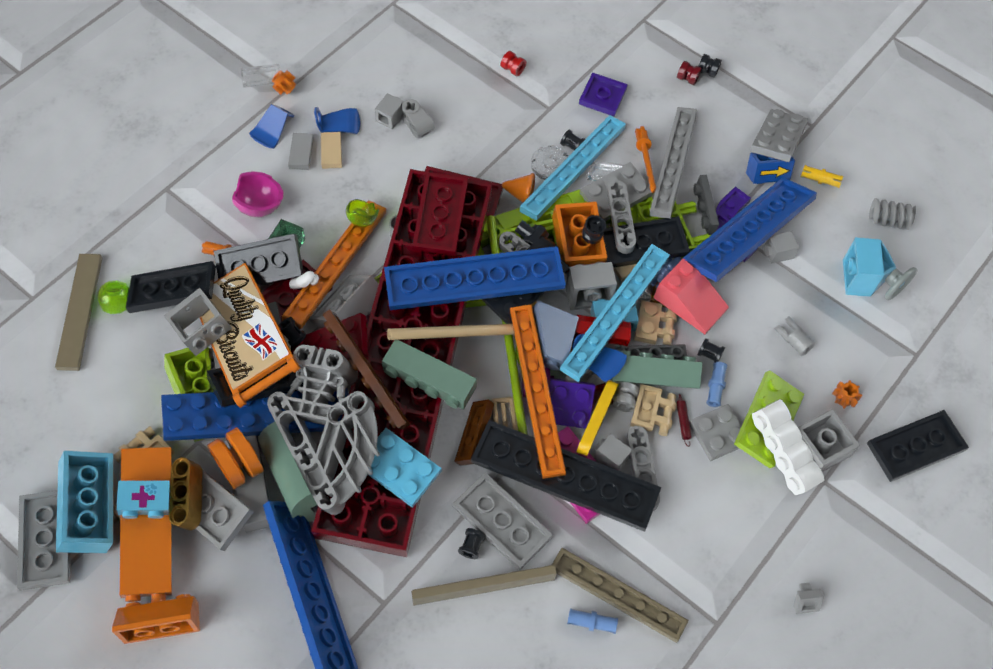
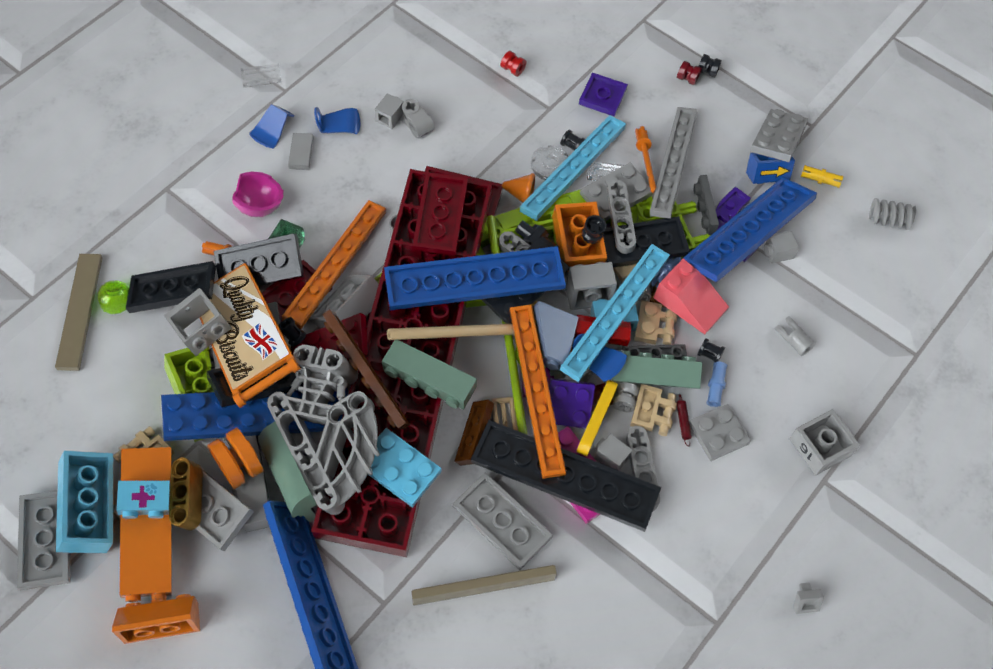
orange gear [272,70,296,95] -> none
white arm [289,271,319,289] -> none
tan tile [321,132,342,169] -> none
clear neon green hair [345,199,379,227] -> none
black bush [458,528,485,560] -> none
dark tan tile [552,548,689,643] -> none
medium blue pin [567,608,618,634] -> none
lime plate [734,370,804,468] -> none
white brick [752,399,825,495] -> none
orange gear [832,380,862,409] -> none
medium azure piece [843,237,917,300] -> none
black plate [867,410,969,482] -> none

